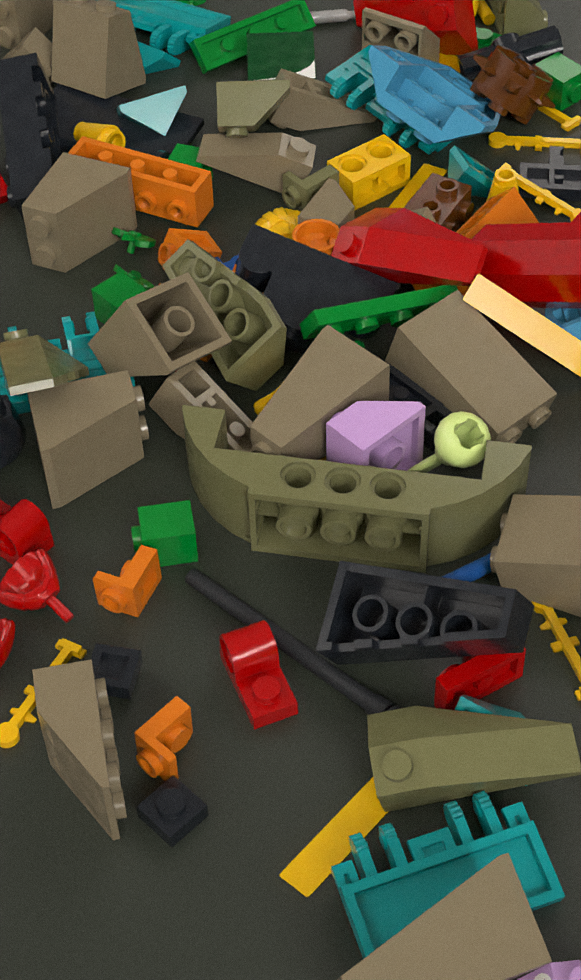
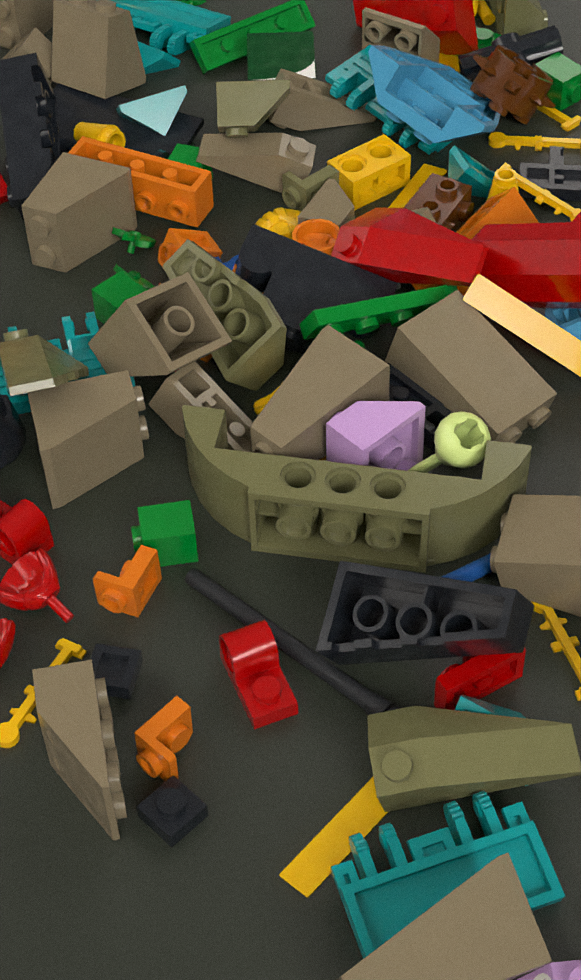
light grey piece [310,9,356,24] -> none

